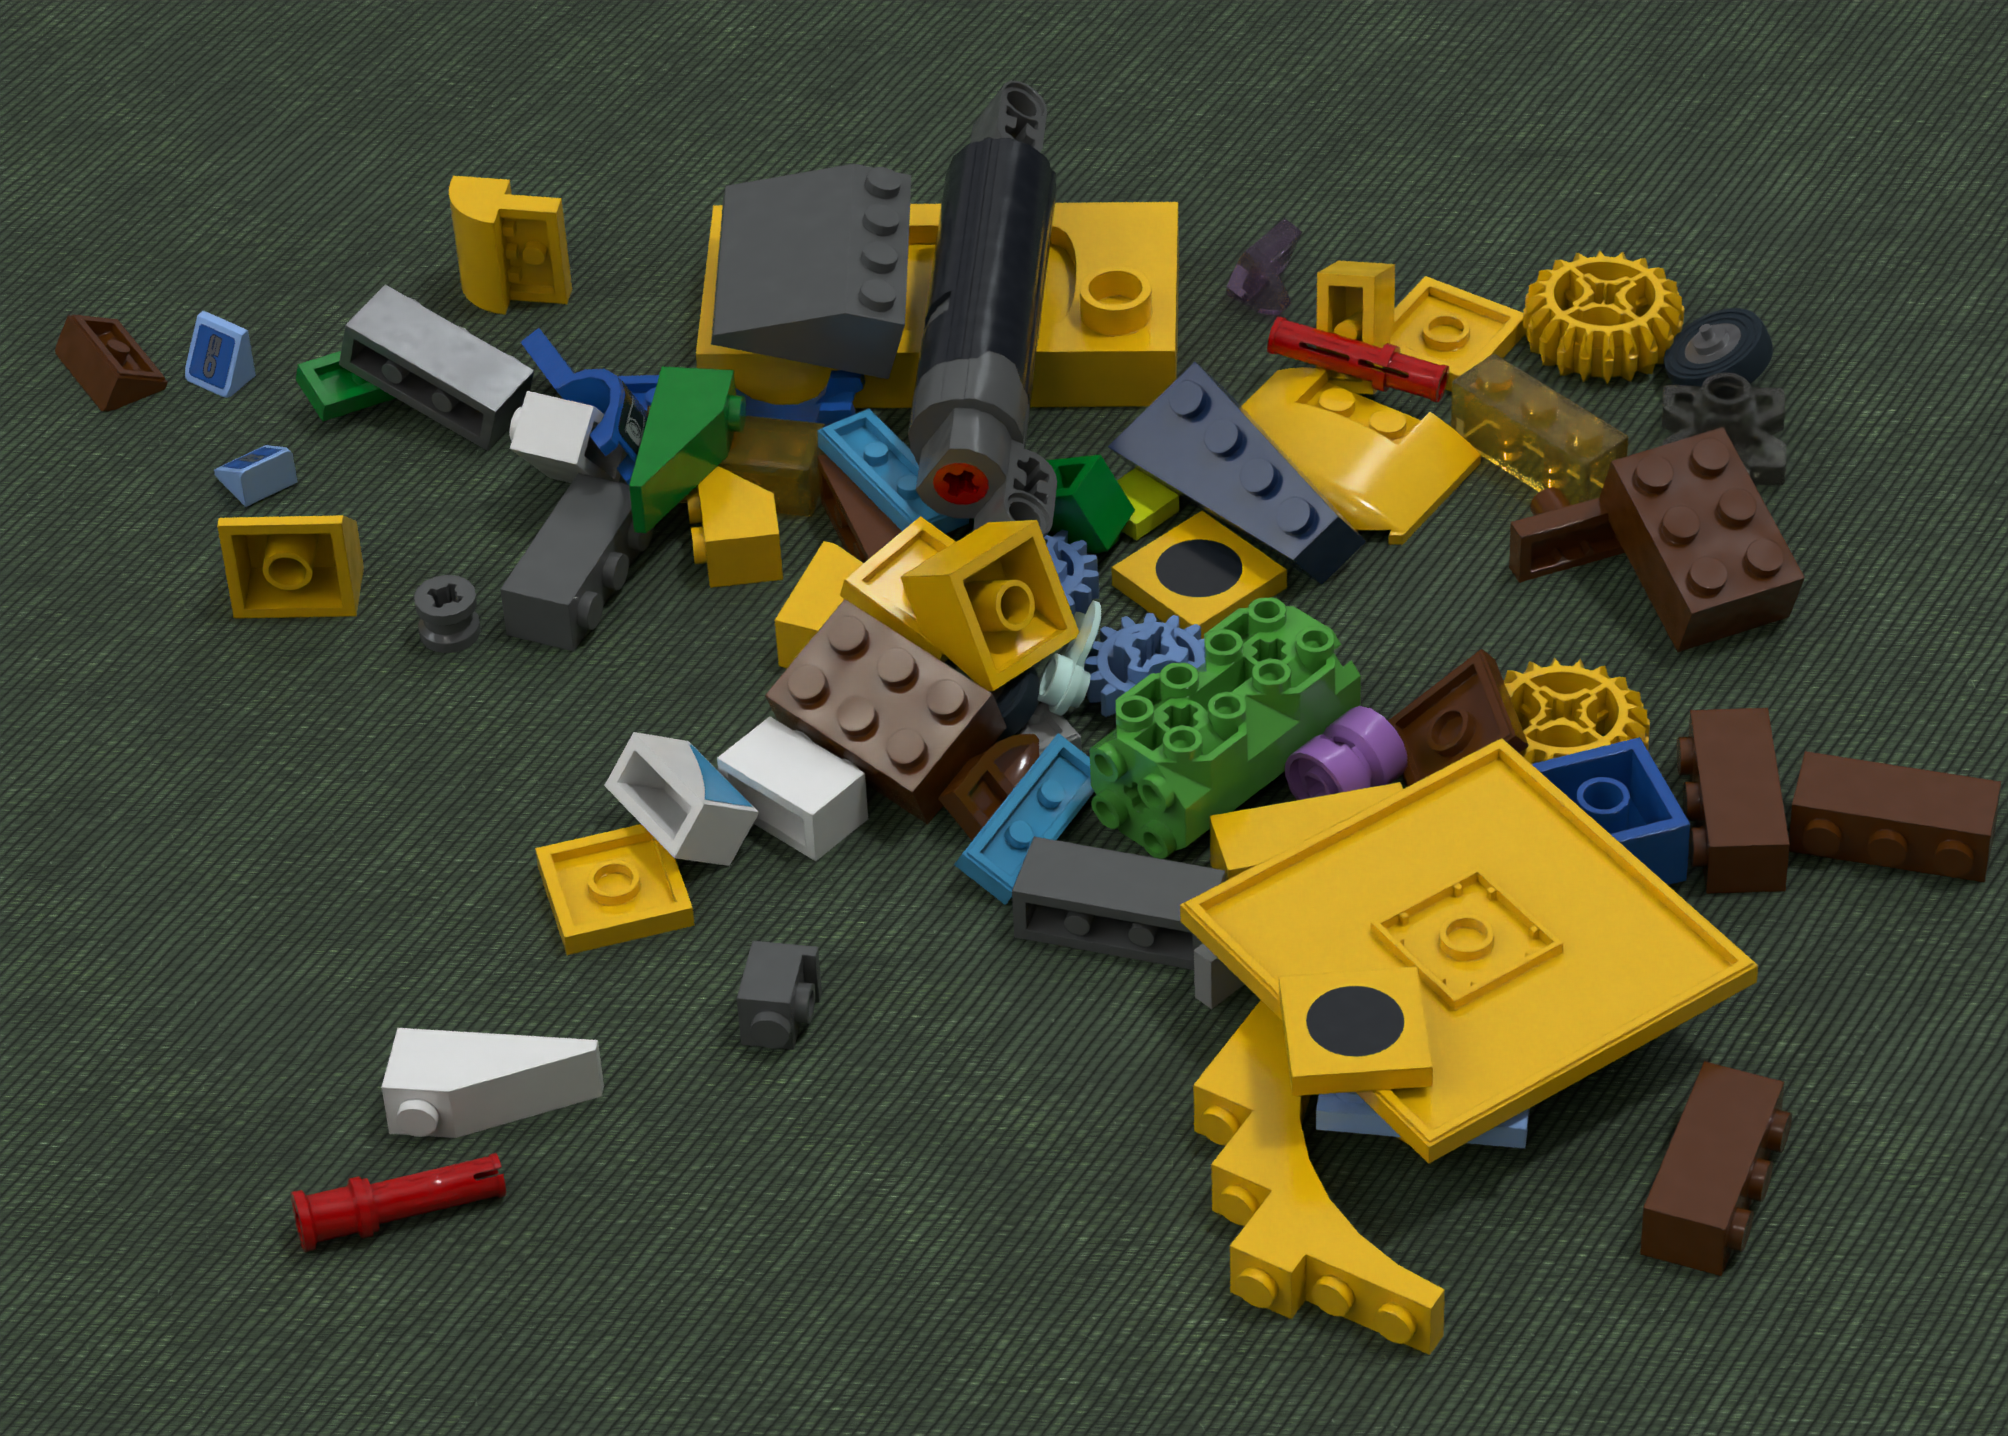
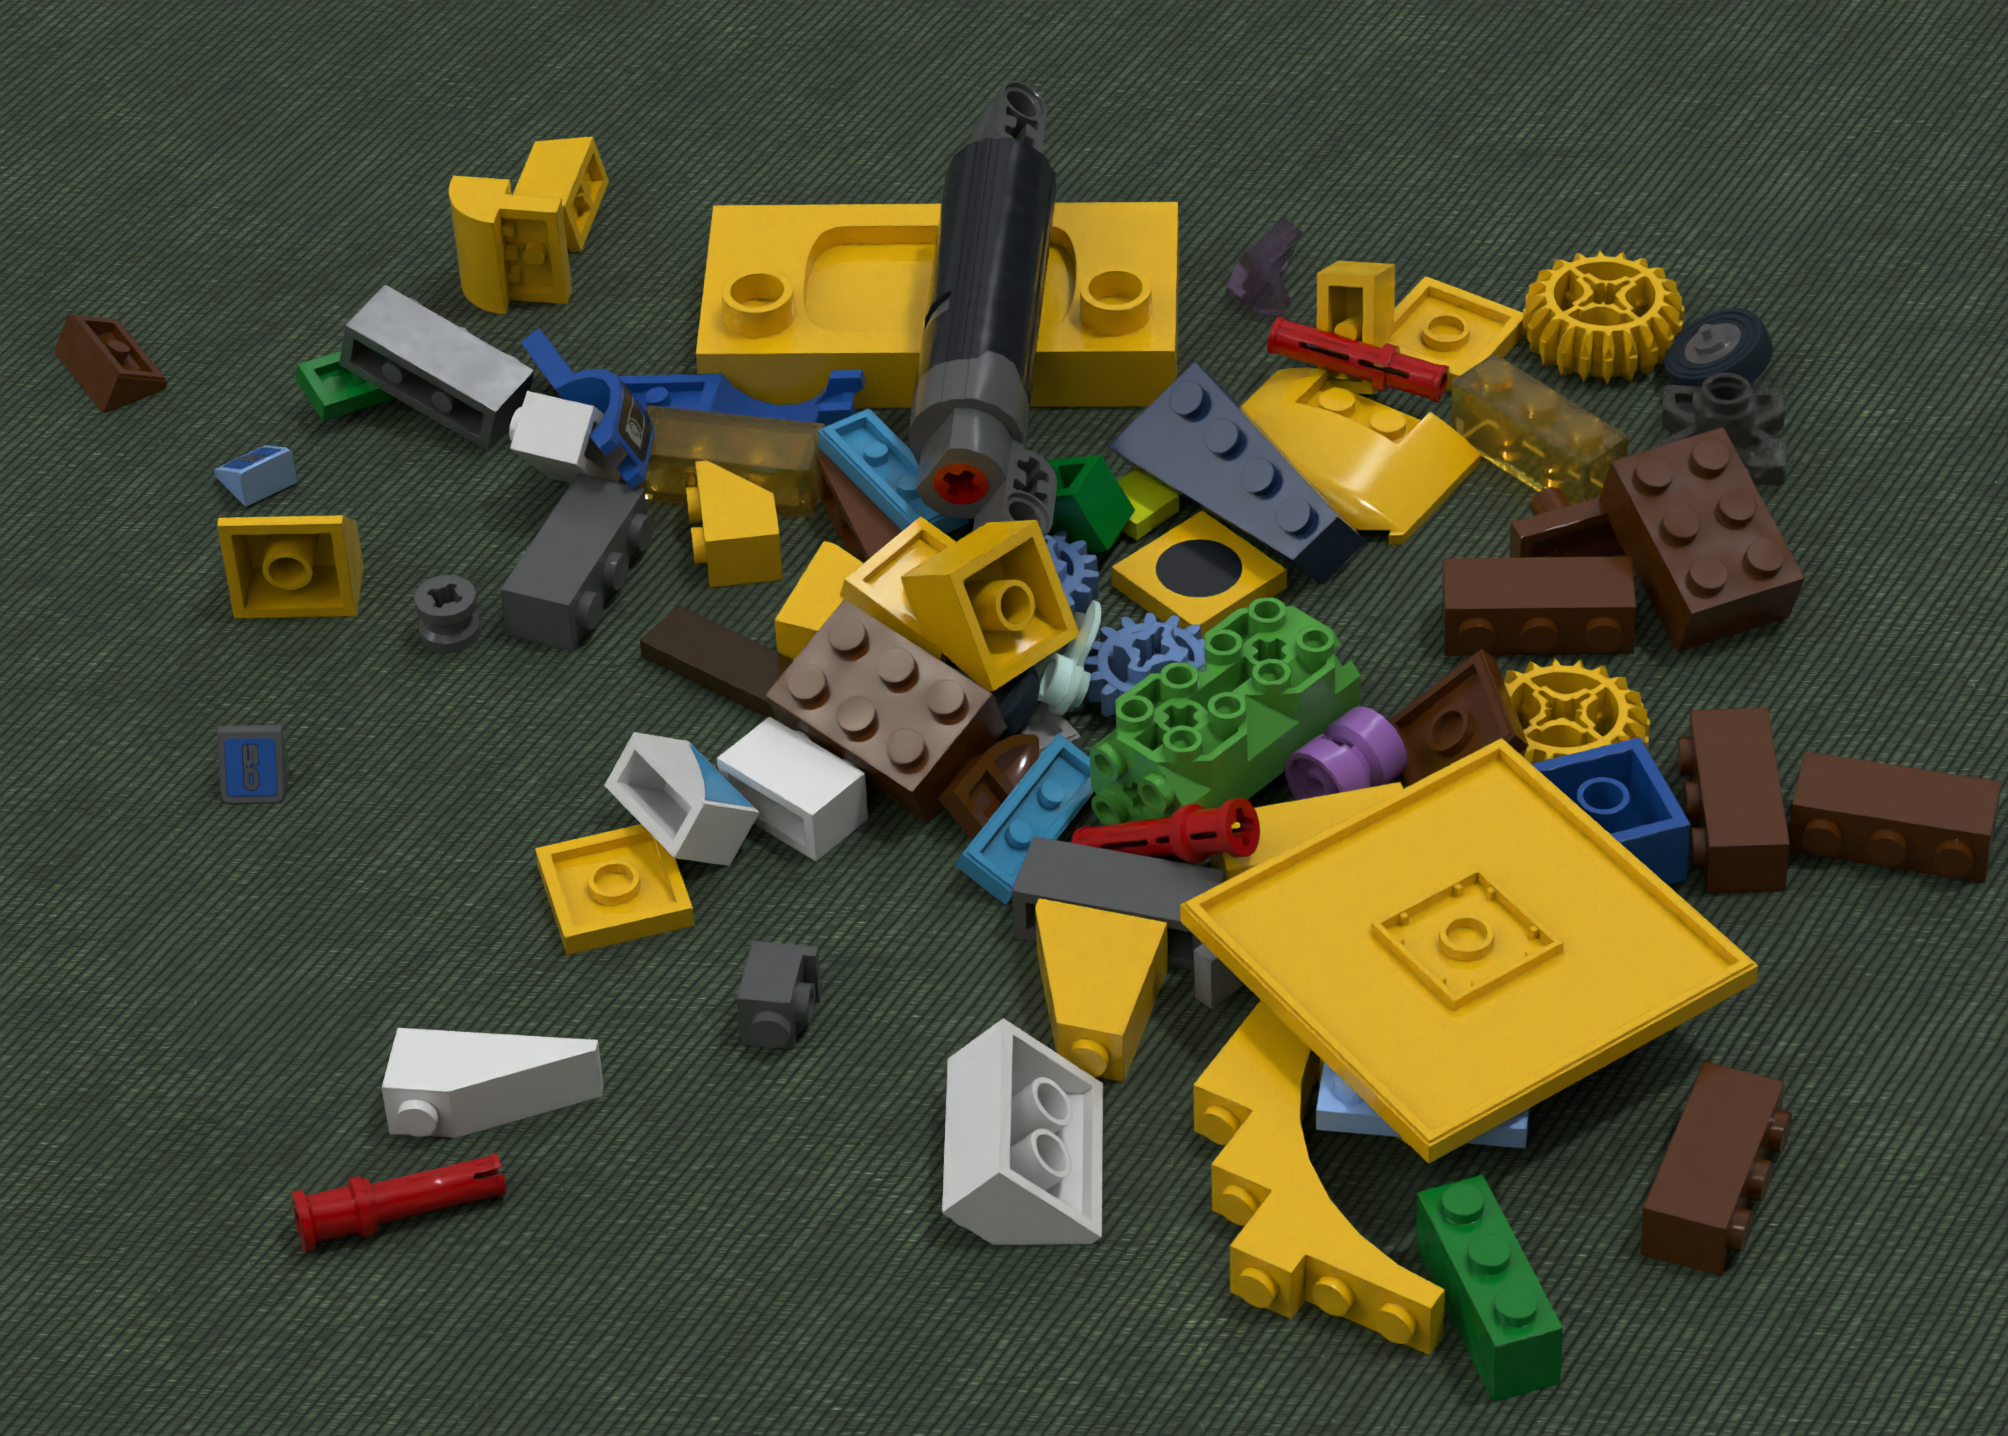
slope [185,311,256,398] -> none
green slope [629,366,746,533] -> none
dark grey slope [711,164,911,379] -> none
yellow tile [1279,966,1433,1096] -> none
none -> slope [217,725,290,804]
none -> yellow hinge [513,137,609,253]
none -> dark brown tile [640,605,794,721]
none -> white slope [942,1018,1103,1245]
none -> yellow slope [1035,898,1168,1082]
none -> red pin [1071,798,1260,863]
none -> green brick [1416,1175,1563,1402]
none -> reddish brown brick [1442,556,1636,656]

